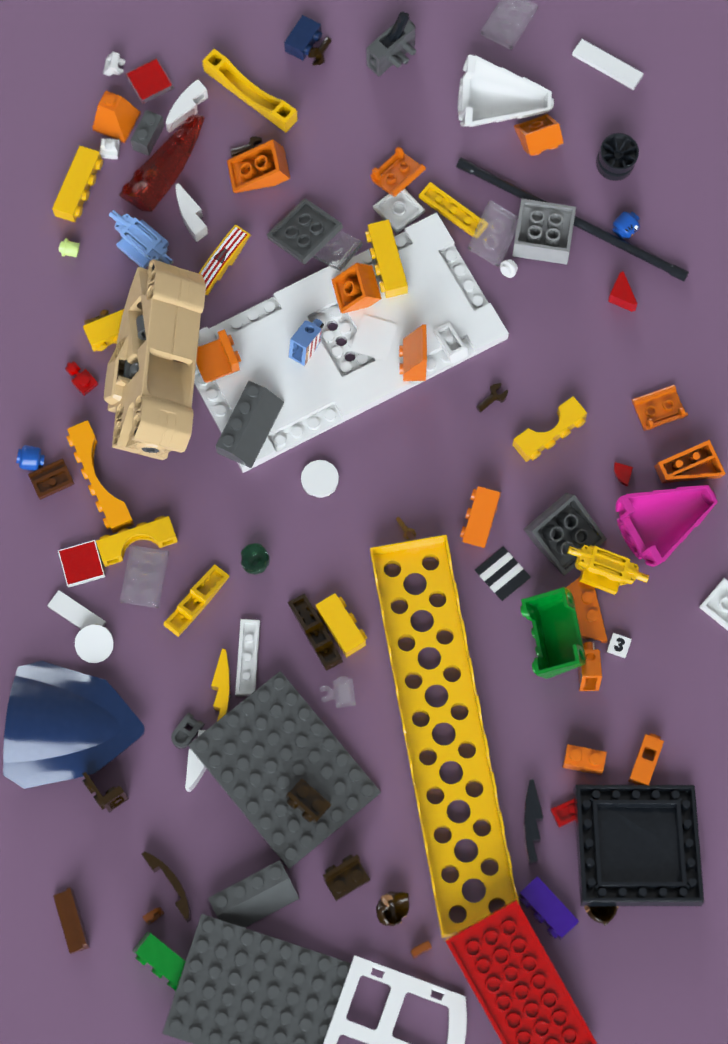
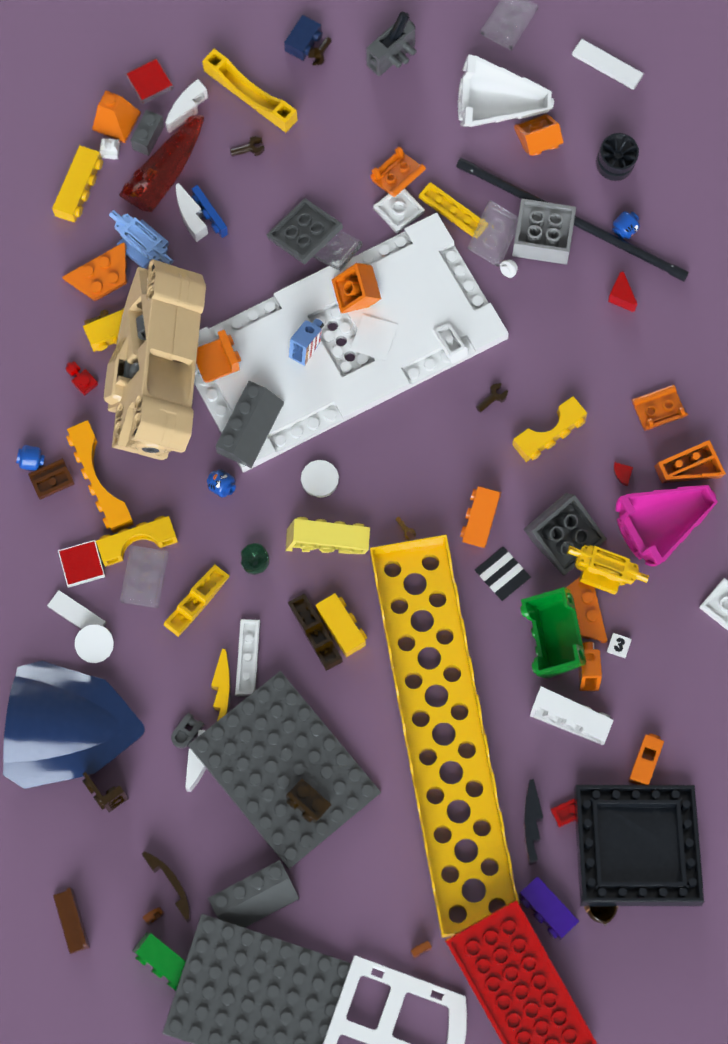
yellowish green hose [59,238,80,258] -> none
white tile [103,51,125,76] -> none
slope [198,224,251,296] -> none
orange slope [227,139,291,193] -> none
clear brick [320,676,356,708] -> none
dark brown bracket [323,854,370,901] -> none
yellow brick [365,219,408,298] -> none
dark brown hair [376,892,409,926] -> none
orange slope [399,324,427,381] -> none
orange brick [562,744,607,775] -> none
none -> orange wing [62,242,127,301]
none -> blue plate [191,185,228,238]
none -> blue head [207,469,236,498]
none -> light yellow wedge [286,517,370,554]
none -> white wedge [530,686,613,745]

